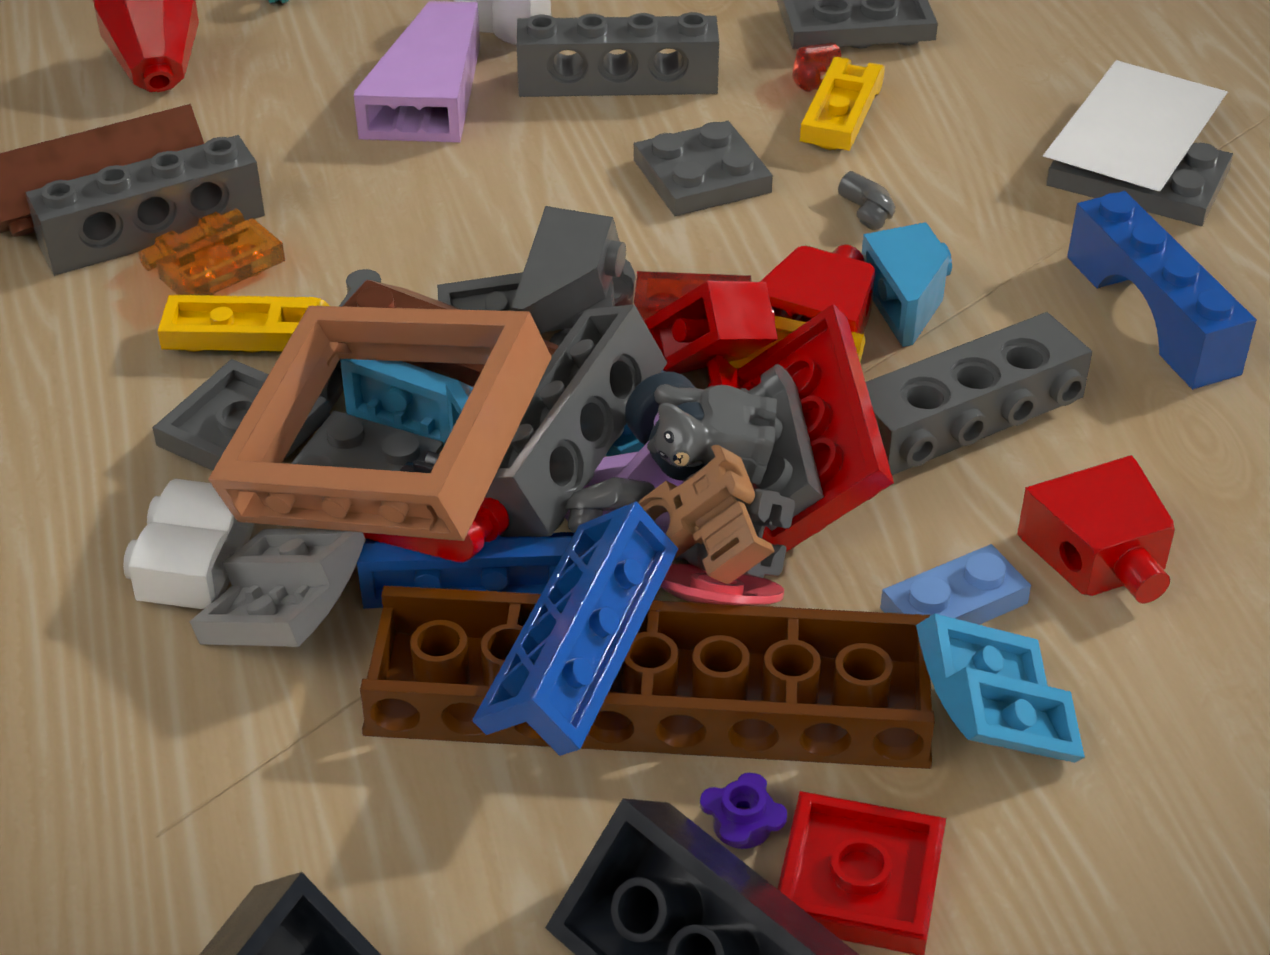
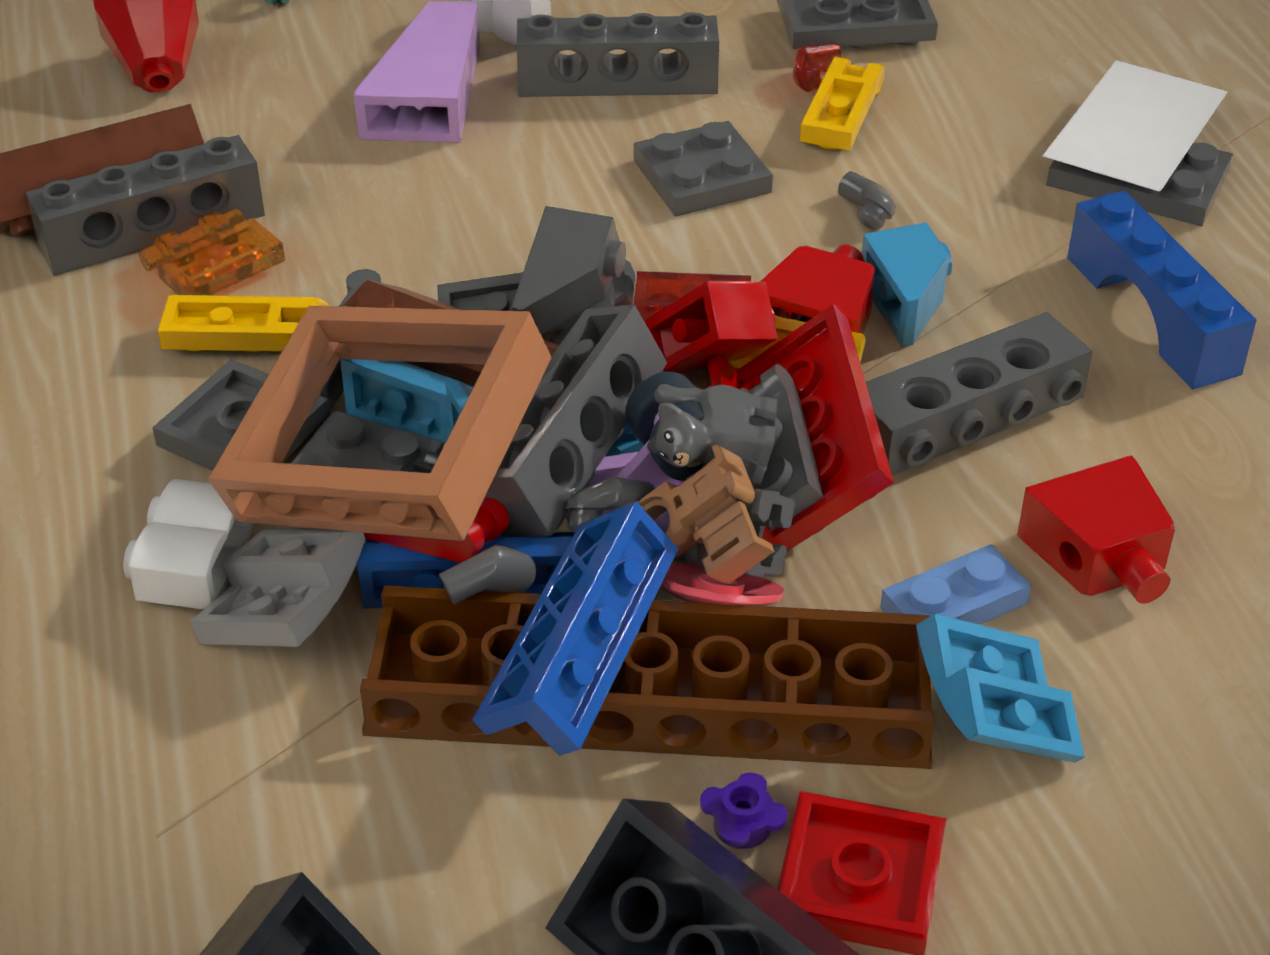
none -> dark grey arm [438,545,536,605]

